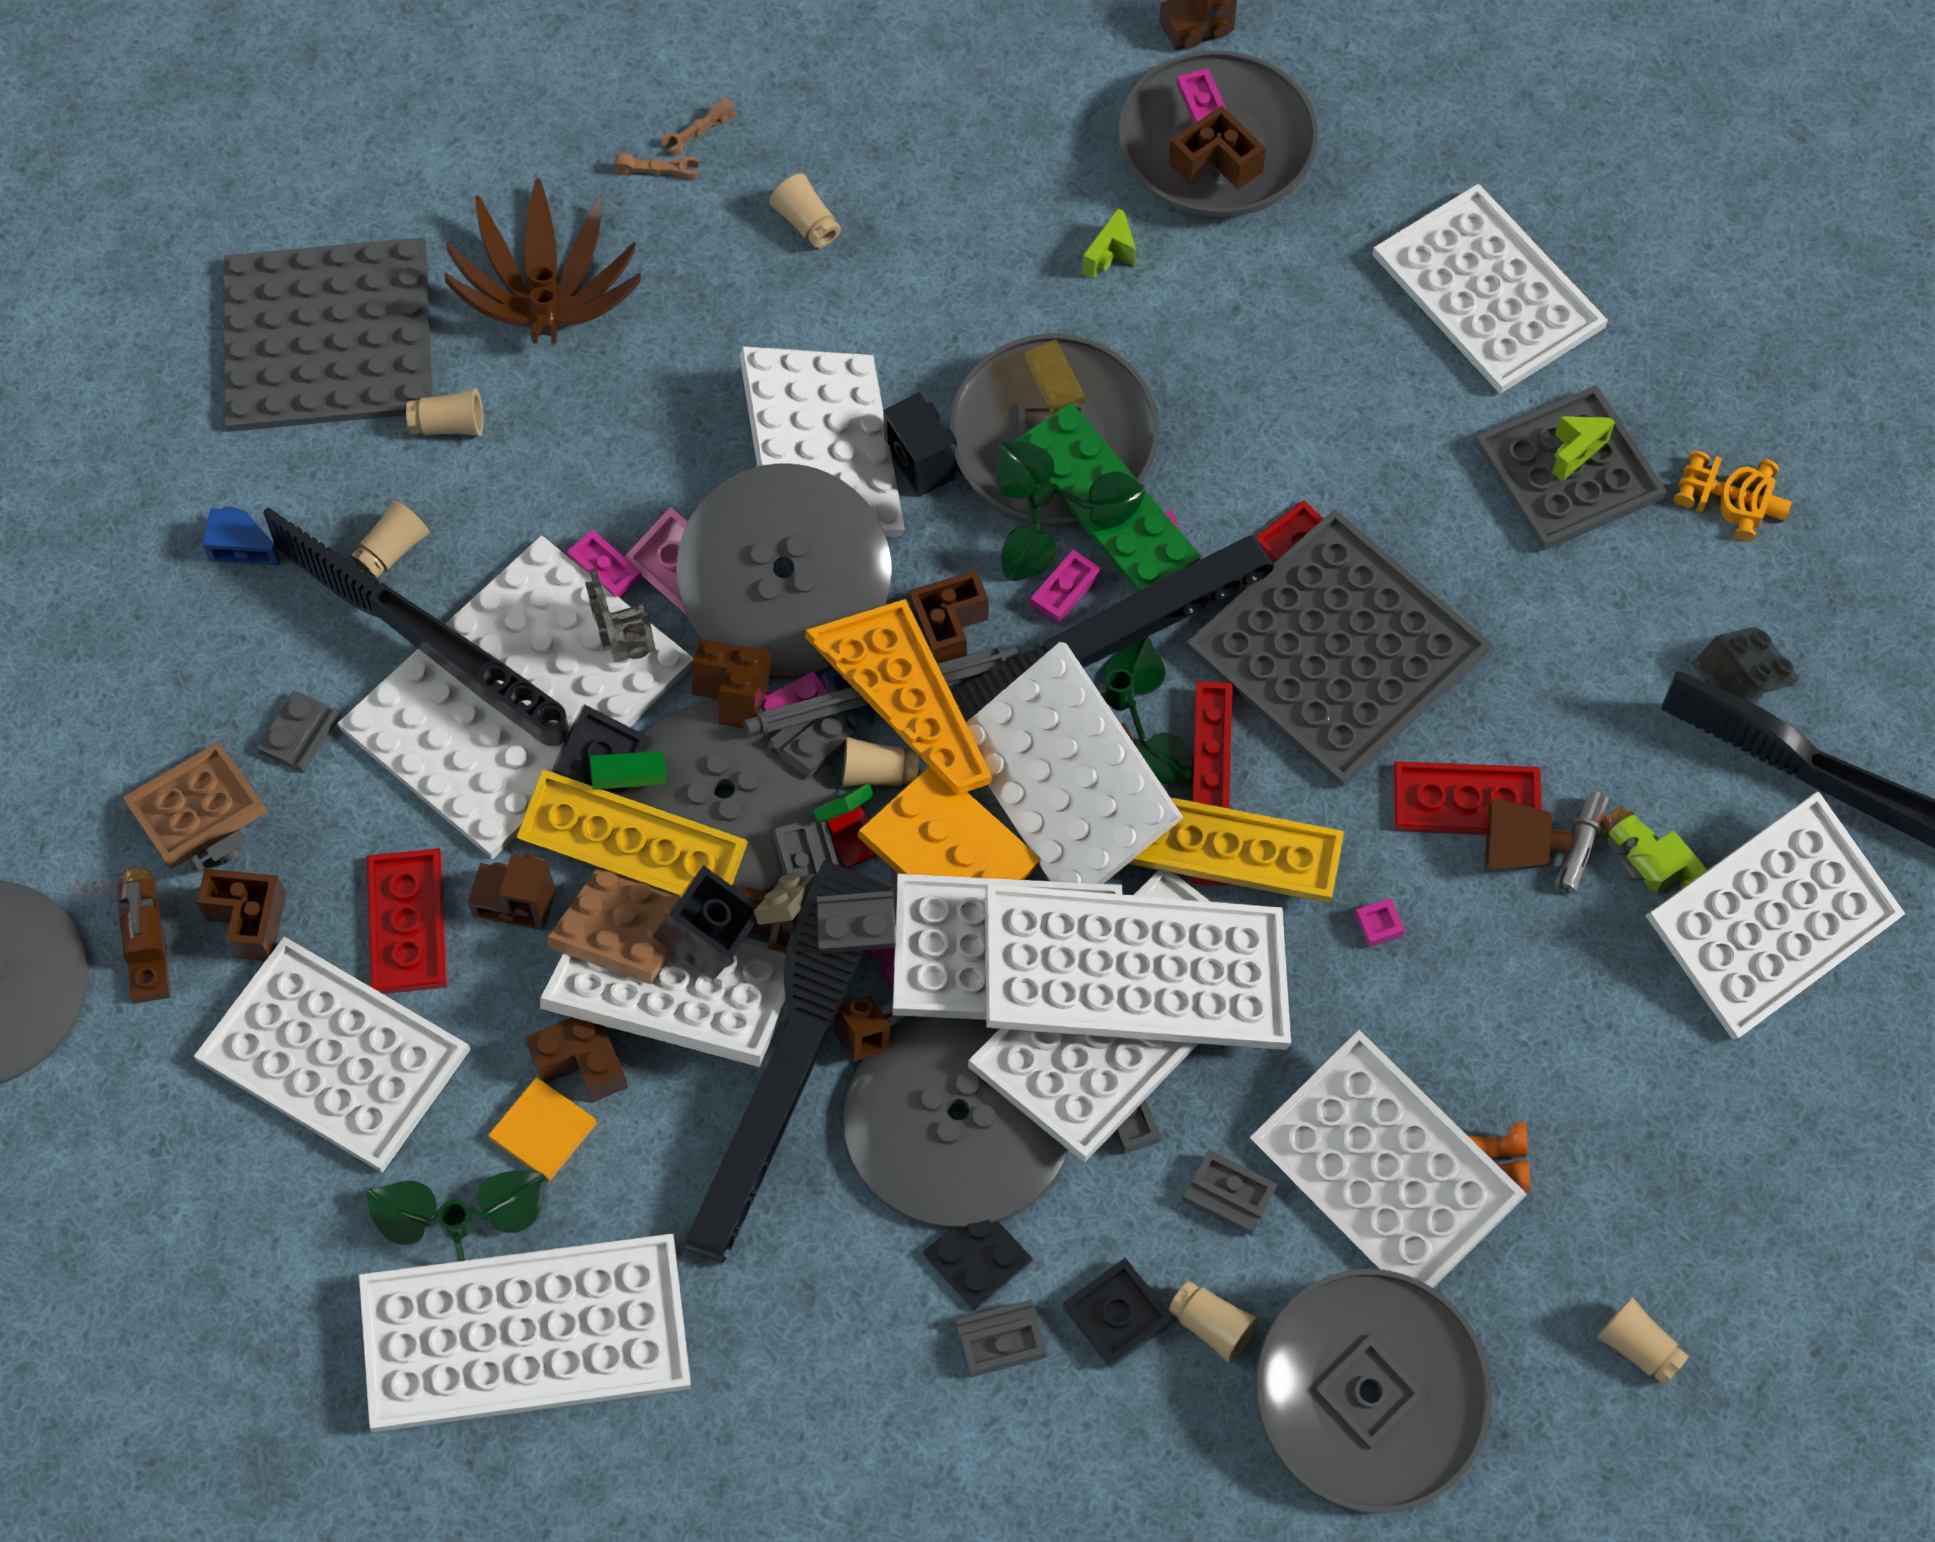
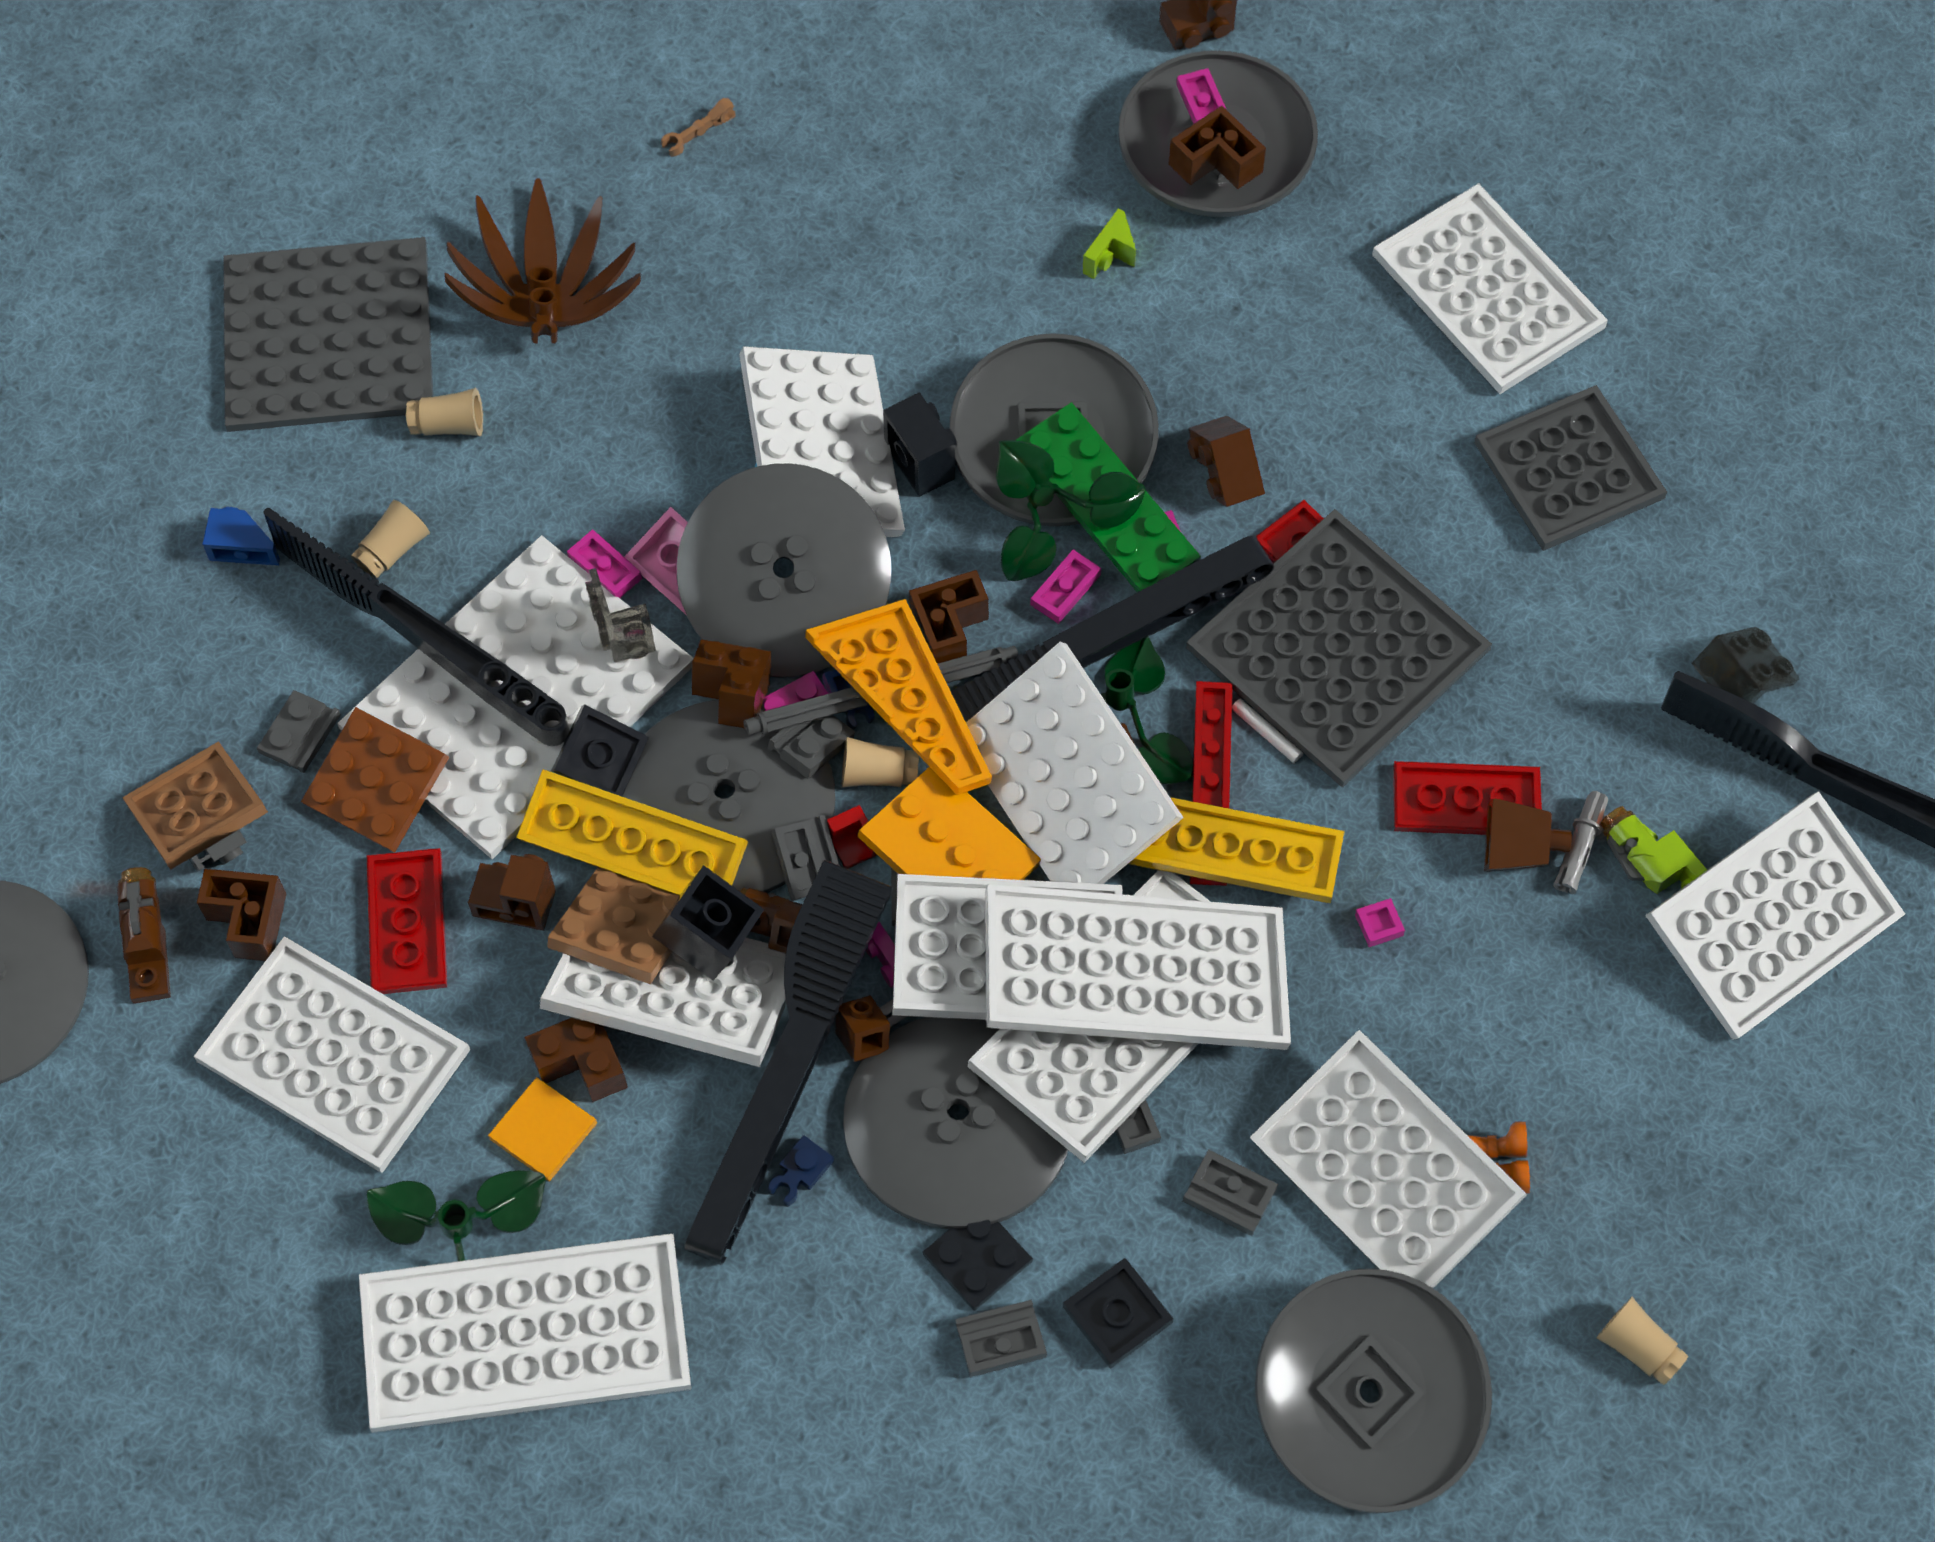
green tile [590,751,666,789] -> none
medium nougat piece [615,153,699,181] -> none
dark tan plate [754,873,816,925] -> none
tan plant [769,173,841,249] -> none
green tile [813,783,874,823] -> none
dark grey plate [817,891,896,954] -> none
clear yellow plate [1024,339,1085,414] -> none
tan plant [1169,1281,1260,1364] -> none
lime slope [1552,416,1615,482] -> none
light orange piece [1673,451,1792,542] -> none
none -> dark orange plate [301,707,449,853]
none -> dark blue plate [768,1135,834,1207]
none -> reddish brown brick [1187,415,1265,507]
none -> white piece [1232,699,1303,763]

